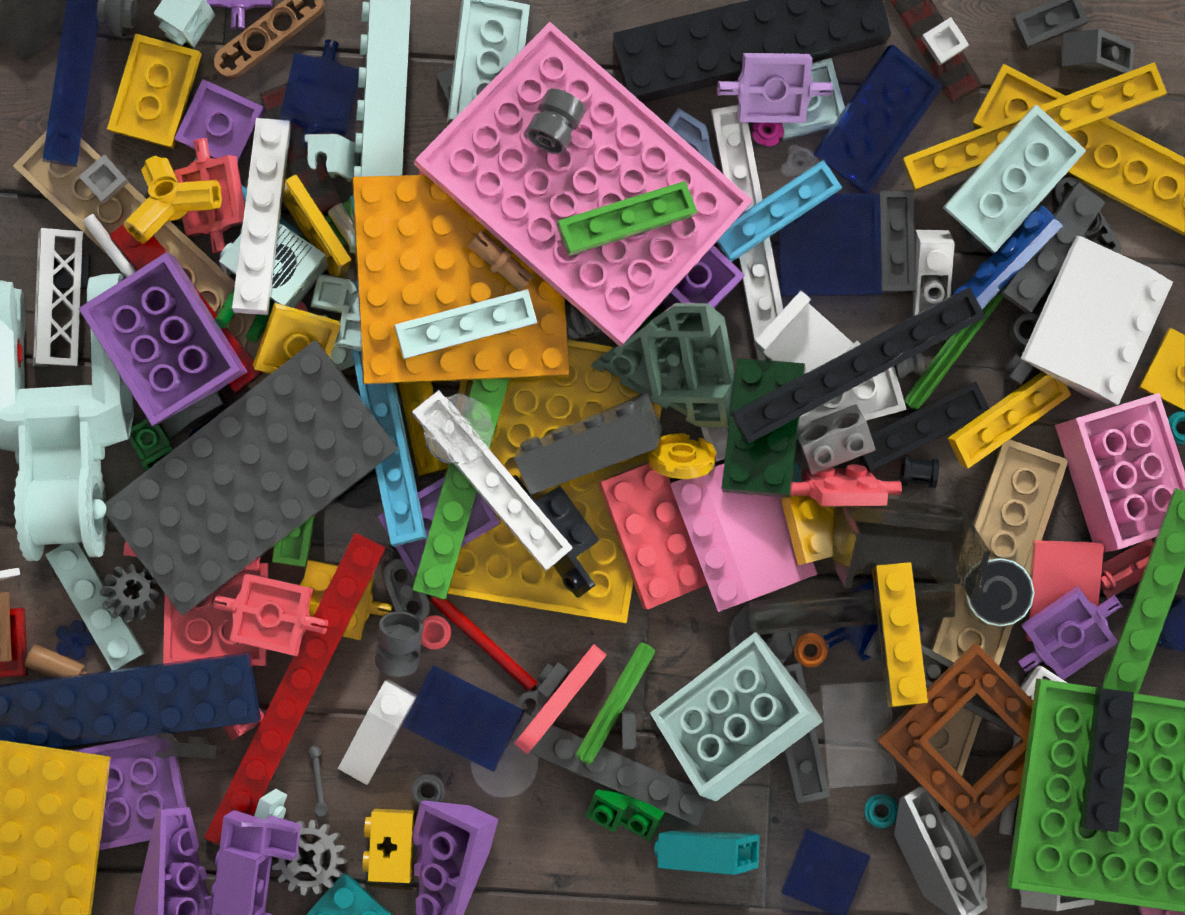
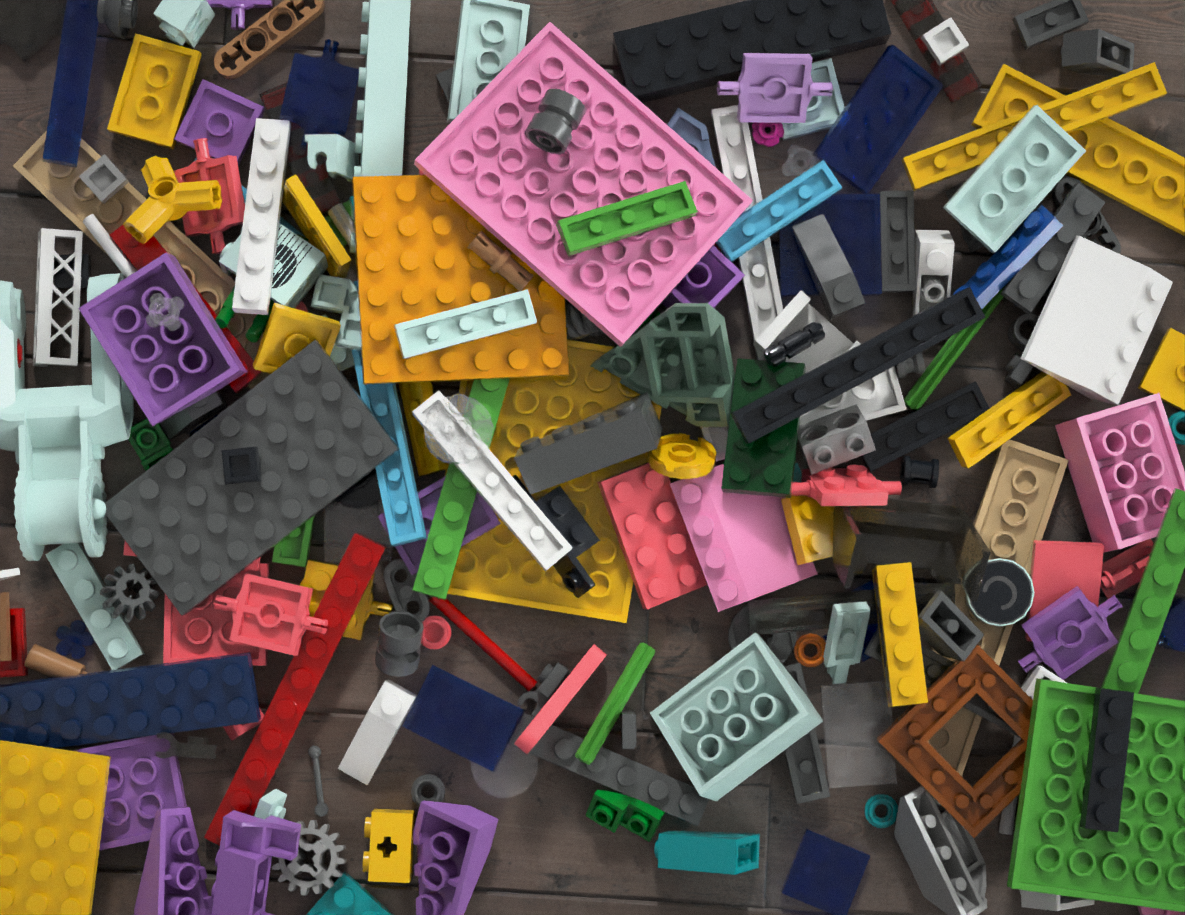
none -> clear plate [146,293,184,331]
none -> black tile [221,447,261,485]
none -> black axle [764,322,825,367]
none -> dark grey slope [791,214,865,320]
none -> light aqua hinge [823,601,870,685]
none -> dark grey slope [918,590,984,661]

